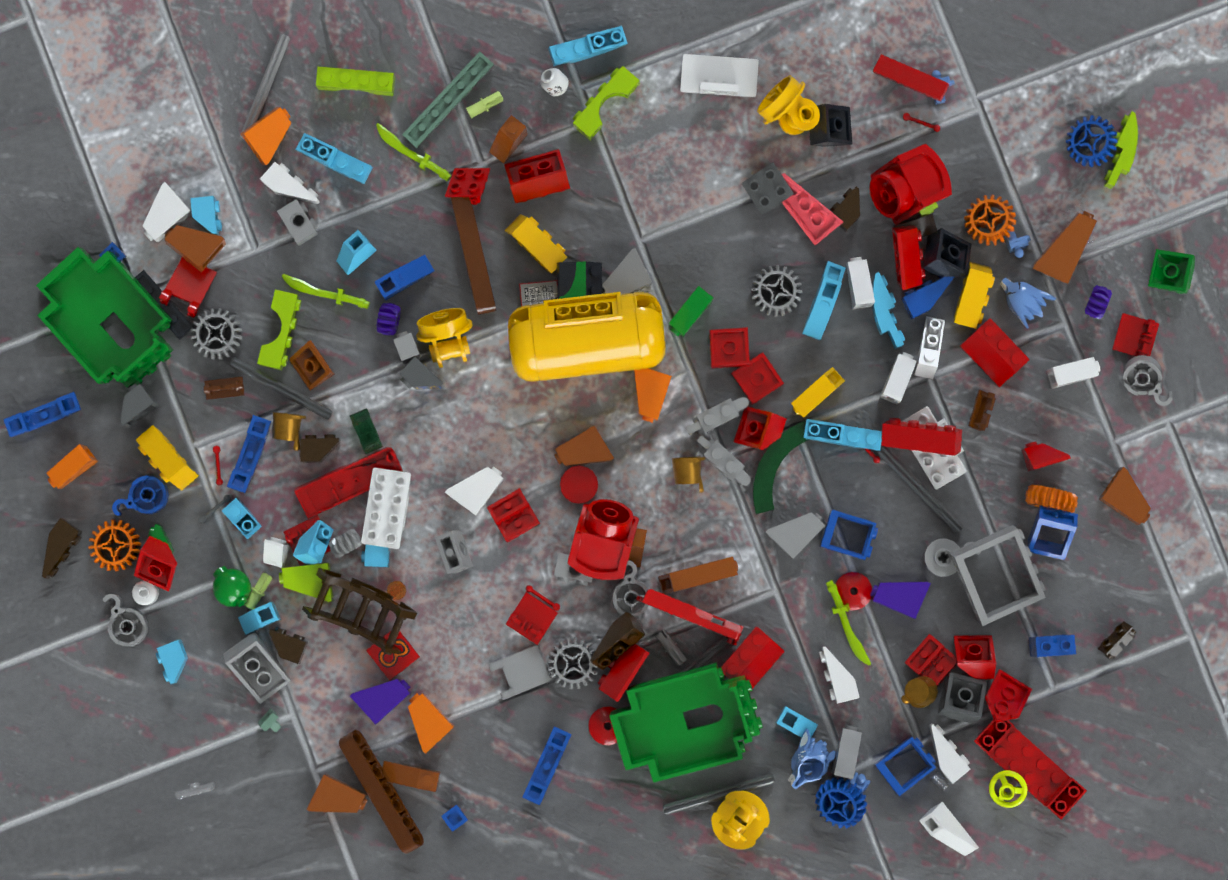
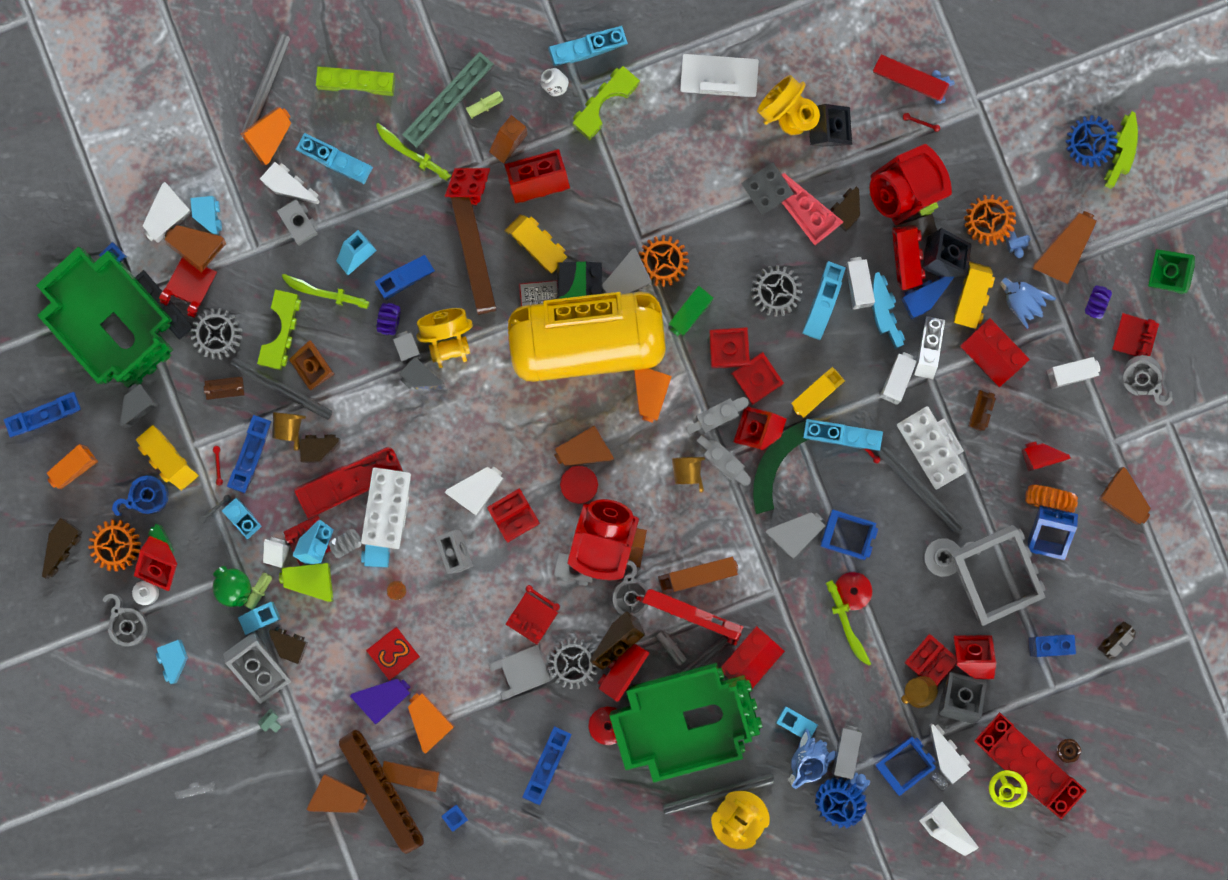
dark brown fence [302,568,417,655] -> none
clear green slope [349,408,383,454] -> none
white slope [819,646,860,704] -> none
dark purple slope [870,582,931,619] -> none
red brick [881,418,962,456] -> none
red tile [985,669,1032,722] -> none
none -> orange gear [639,235,689,287]
none -> reddish brown plate [1057,739,1081,763]

